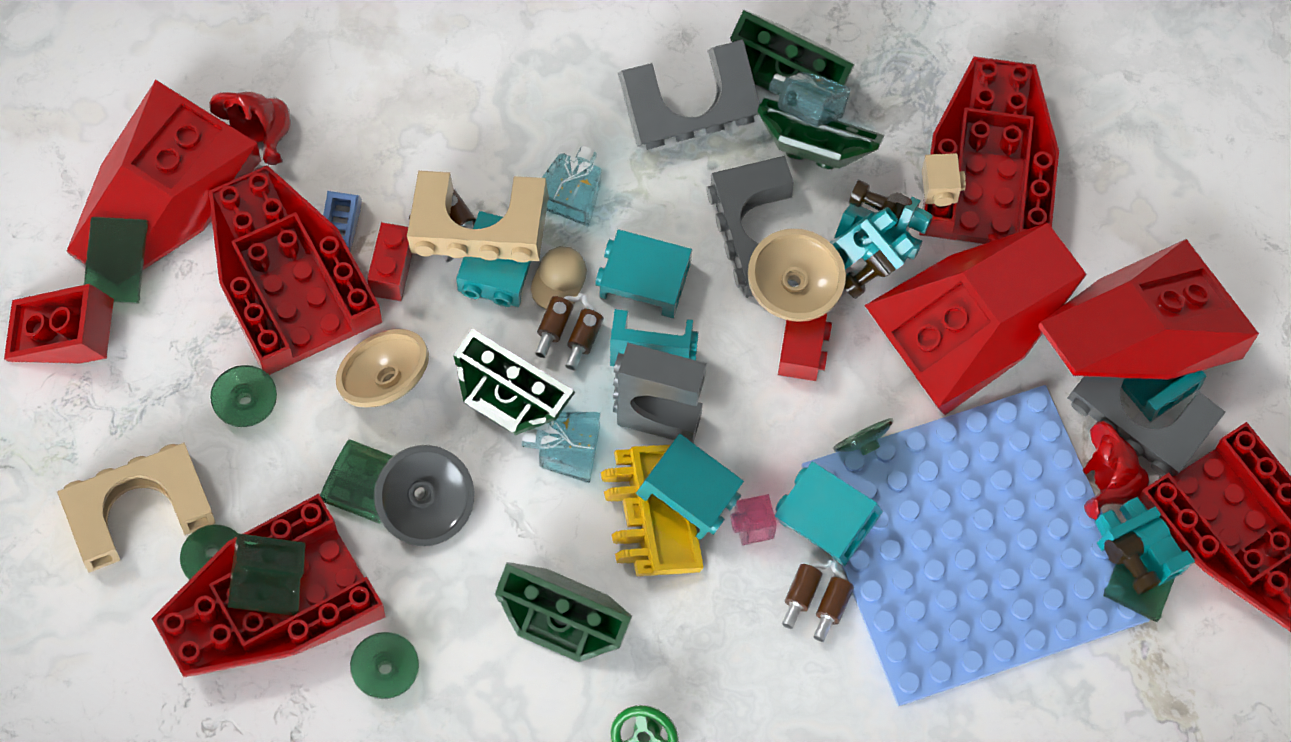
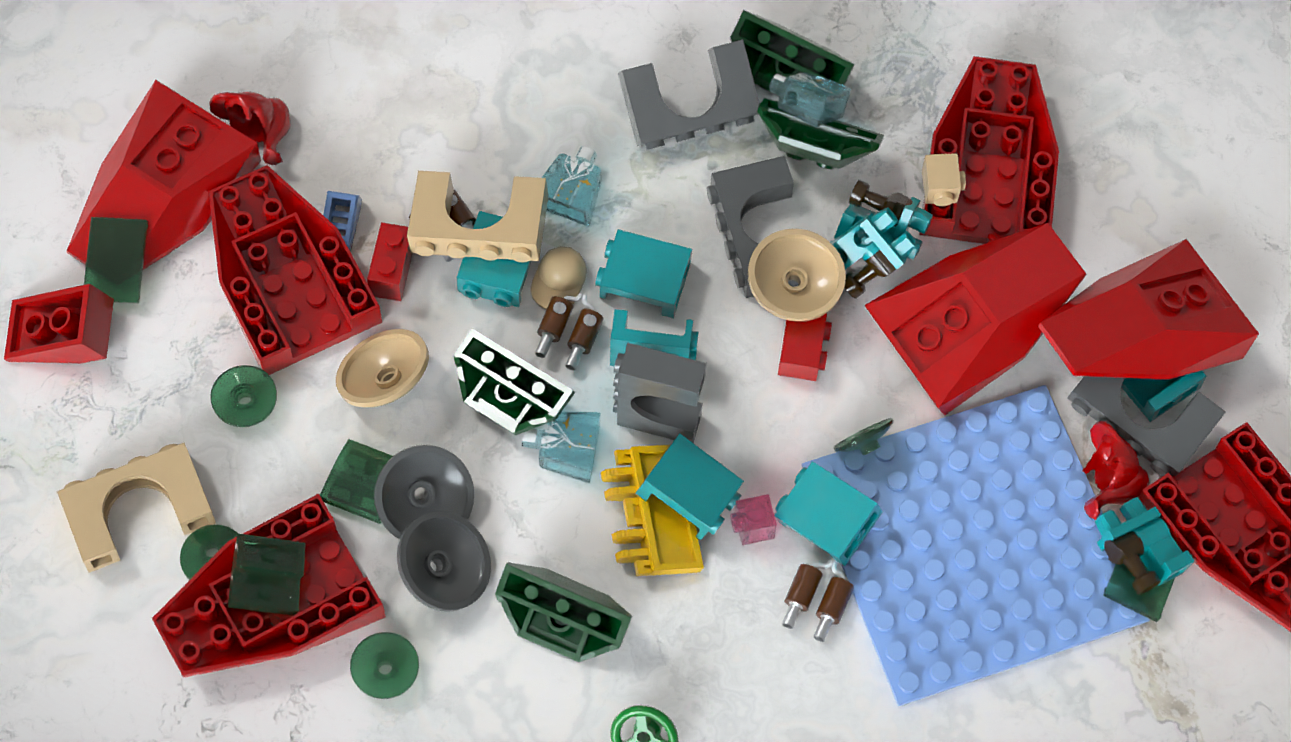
none -> dark grey dish [397,511,491,612]

